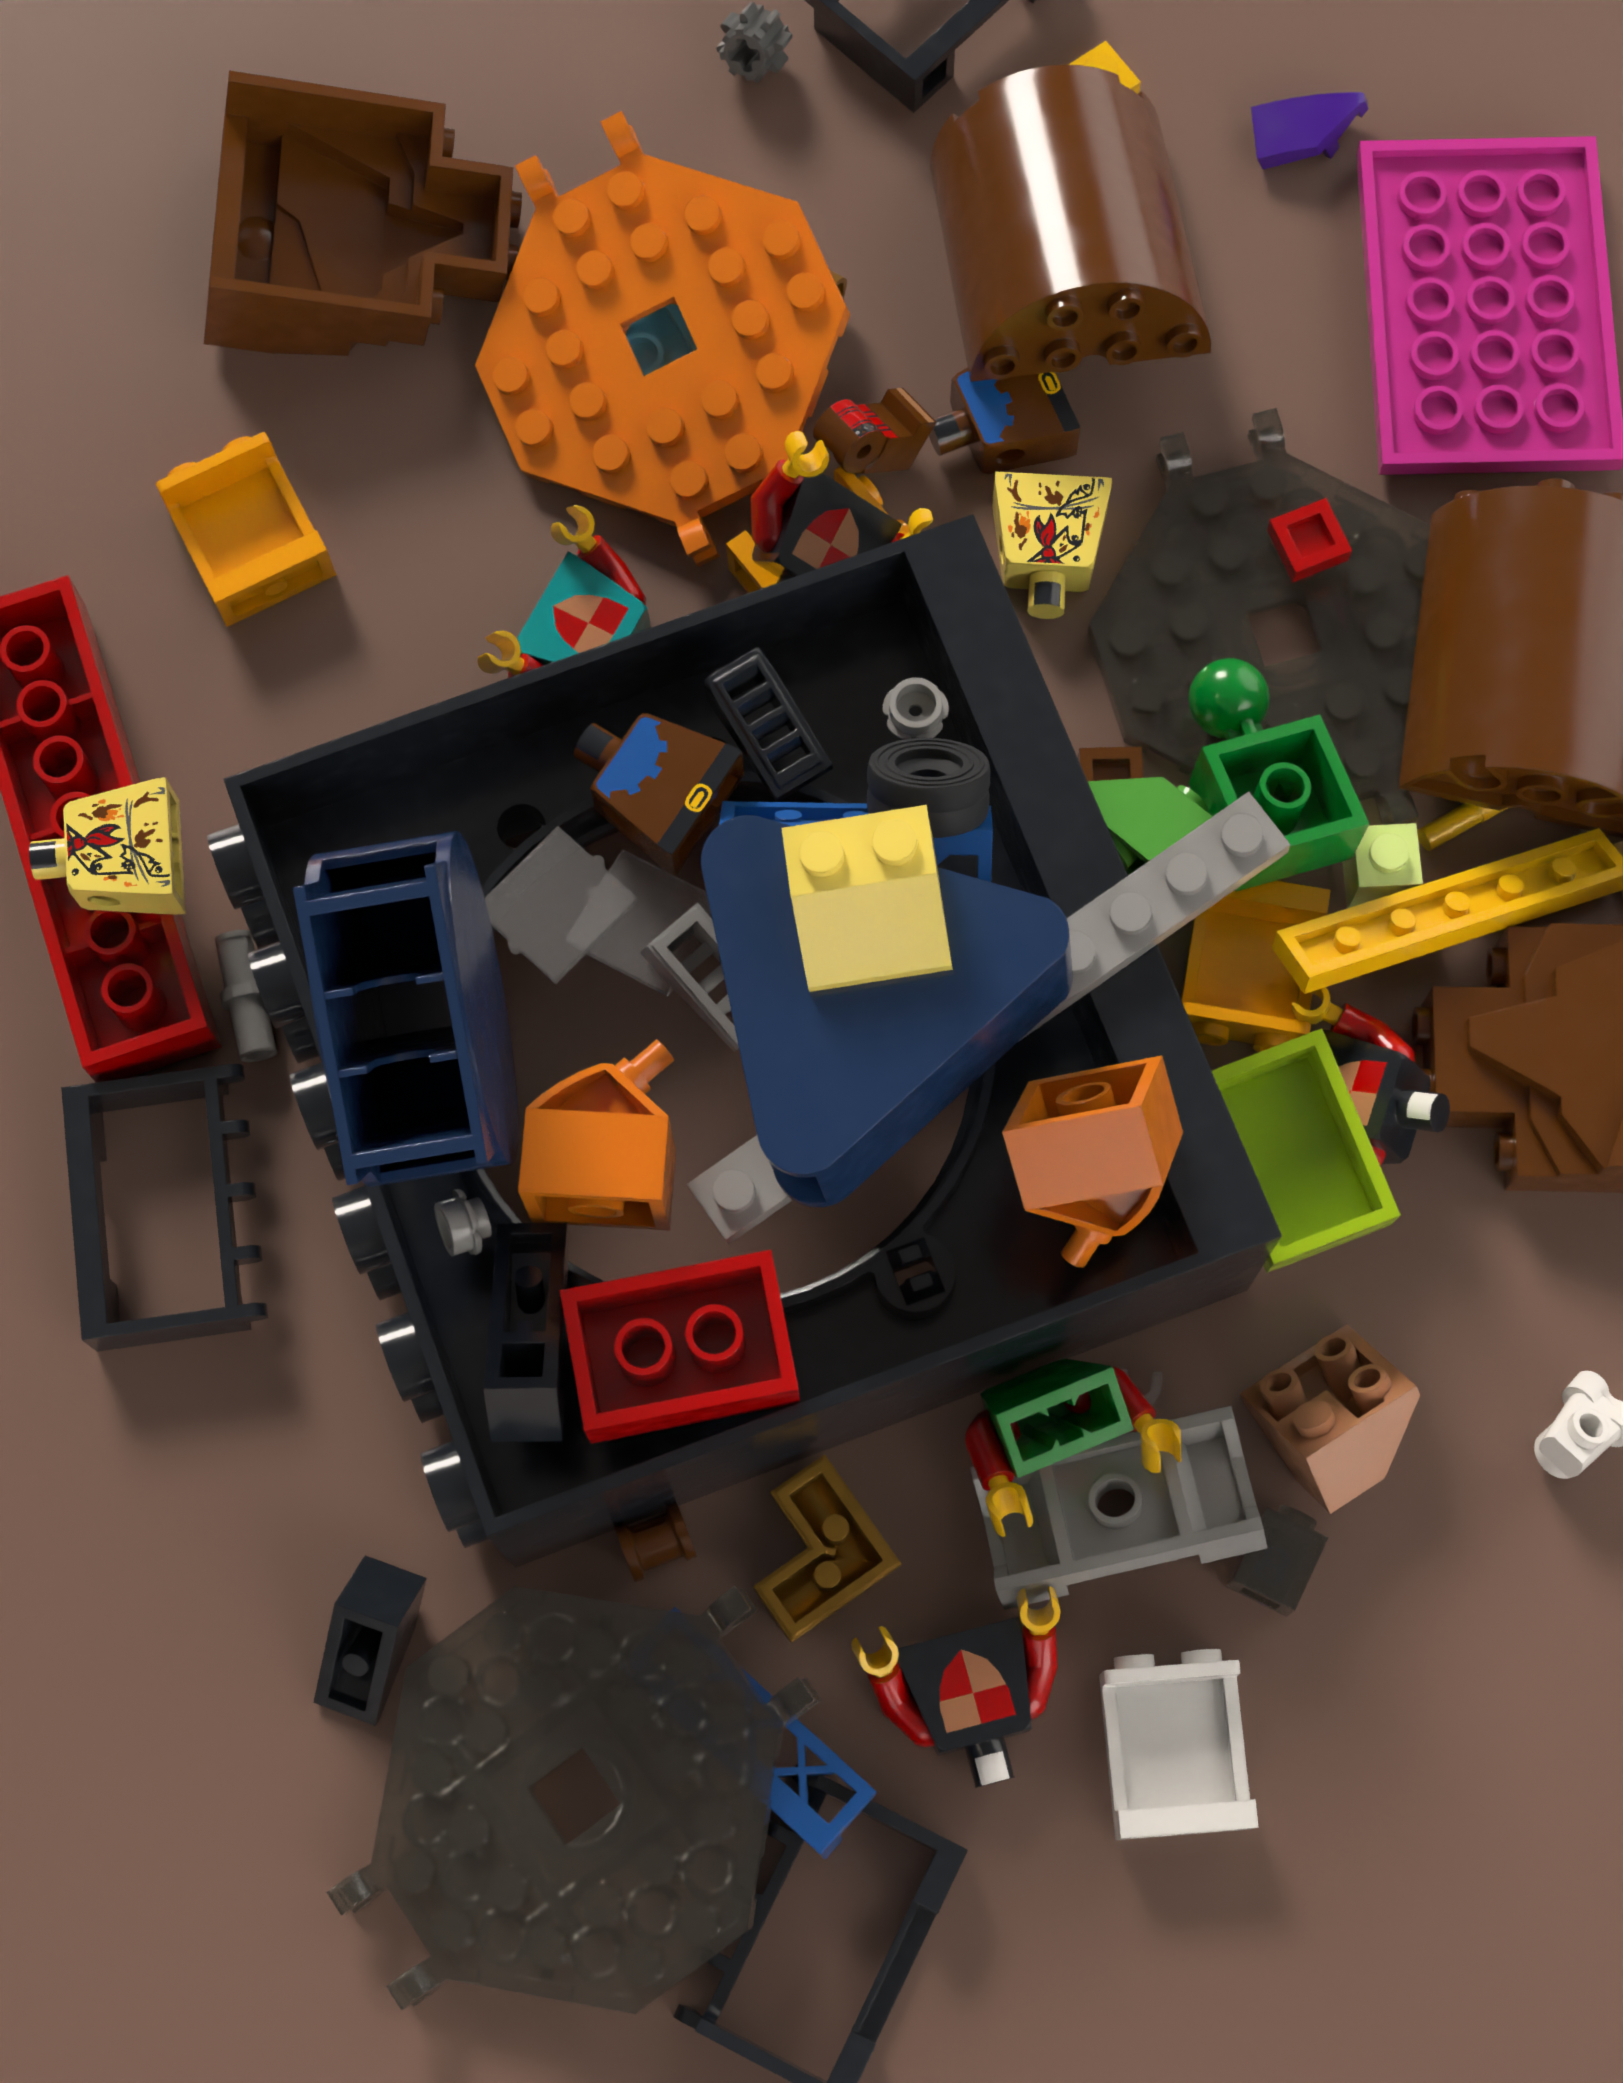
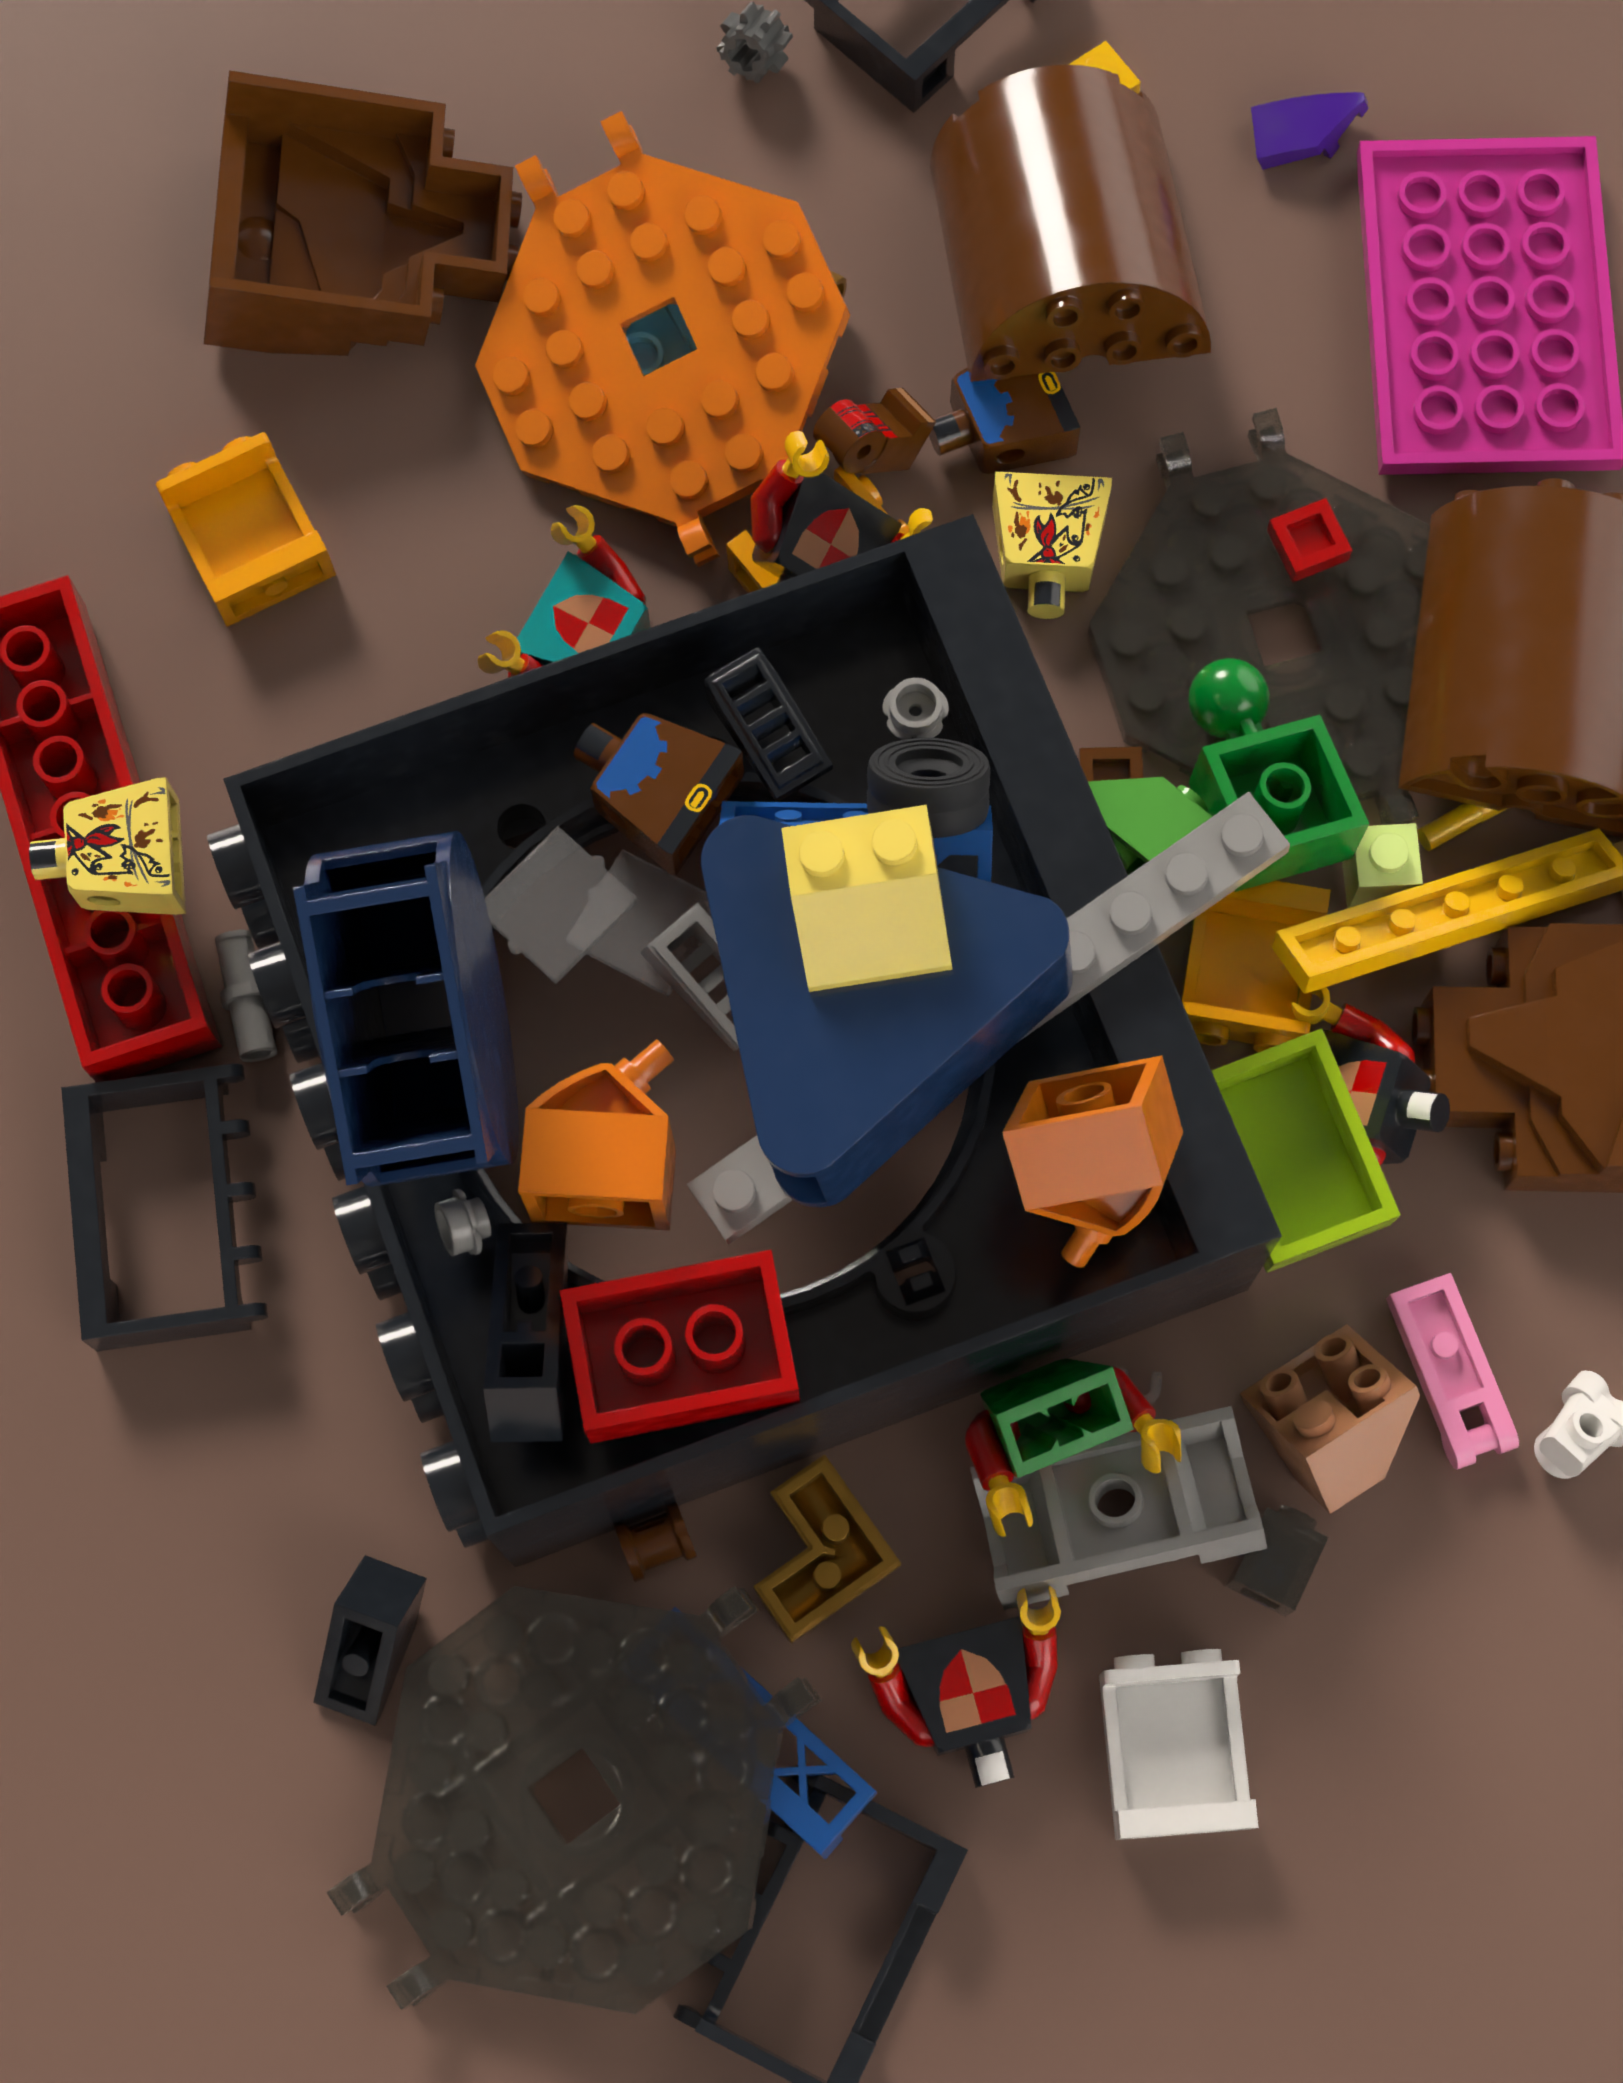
none -> bright pink plate [1386,1273,1519,1470]

